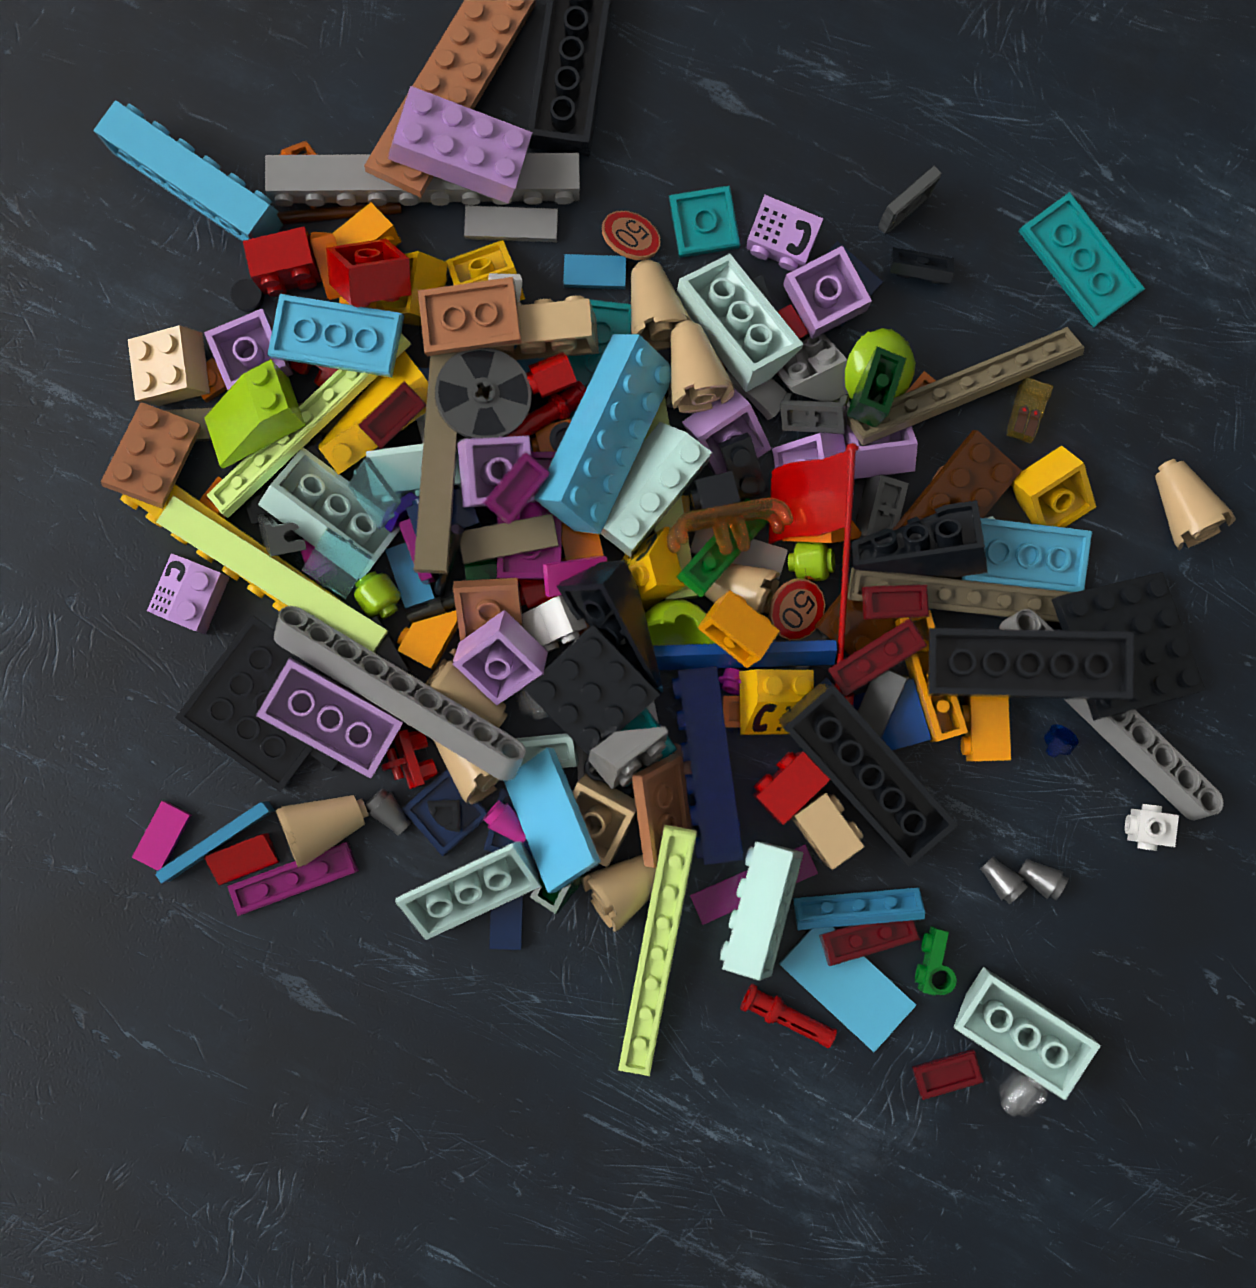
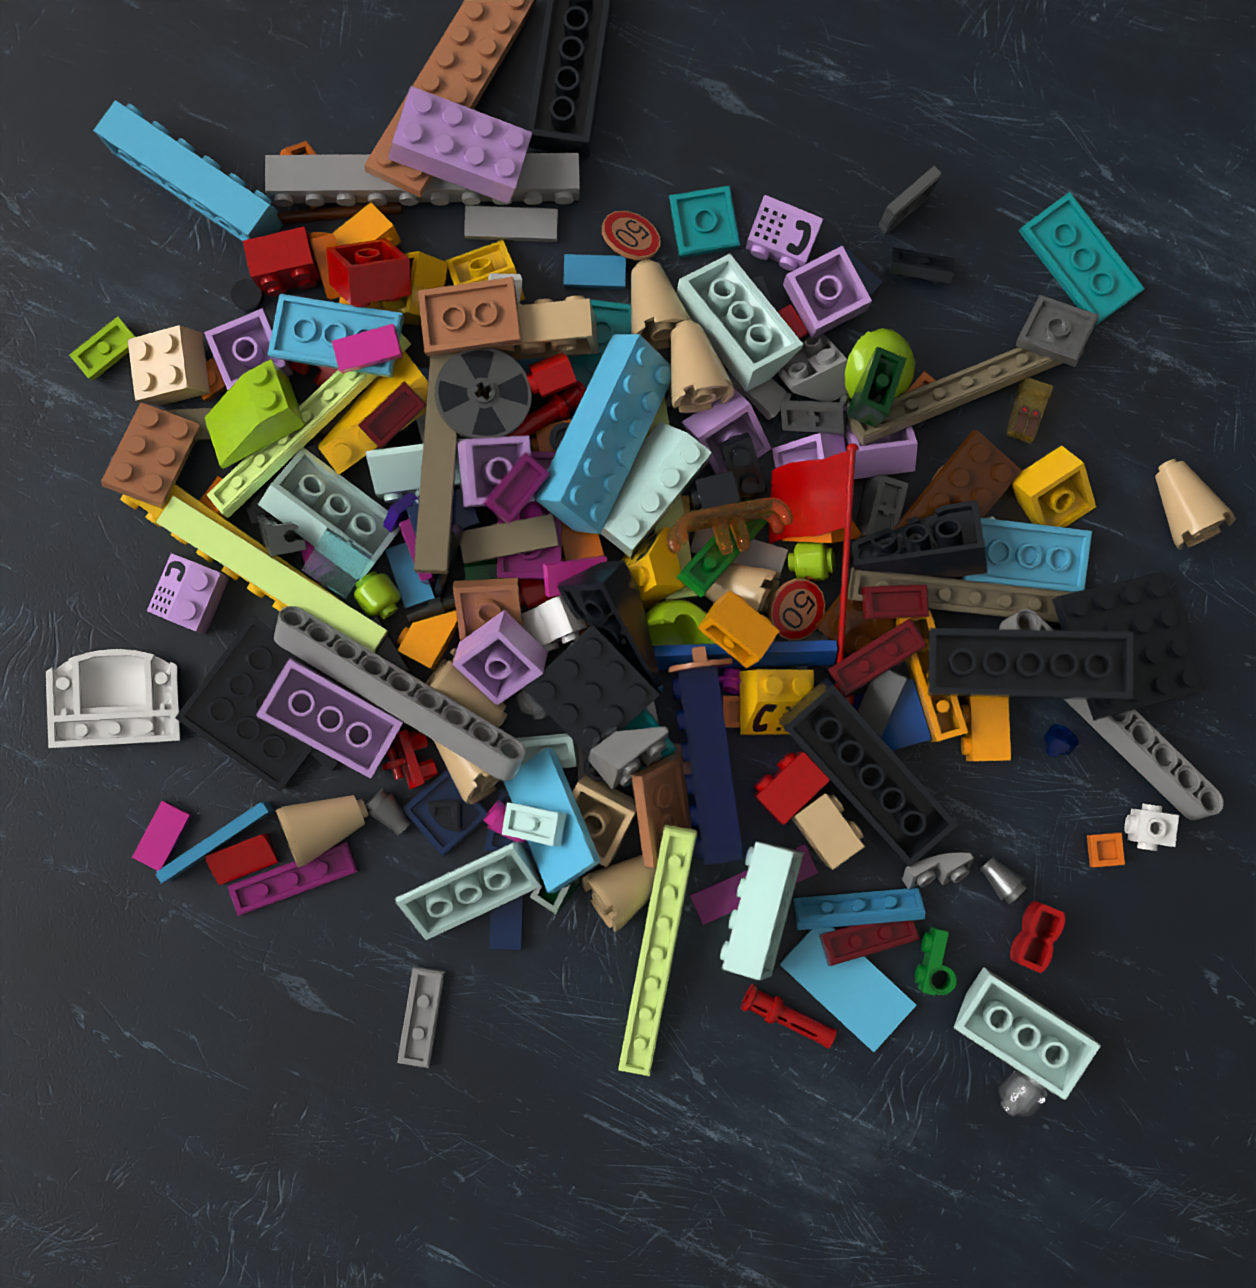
clear light blue piece [348,457,401,529] -> none
dark red tile [912,1049,984,1100] -> none
flat silver cone [1018,858,1069,900] -> none
none -> white slope [46,649,181,748]
none -> lime plate [69,316,136,381]
none -> dark pink tile [332,324,403,374]
none -> light grey tile [397,966,445,1068]
none -> light aqua plate [502,802,566,846]
none -> nougat piece [669,646,733,673]
none -> light grey slope [902,853,974,890]
none -> red brick [1010,901,1065,973]
none -> flat silver tile [1016,295,1099,367]
none -> orange plate [1087,832,1125,867]

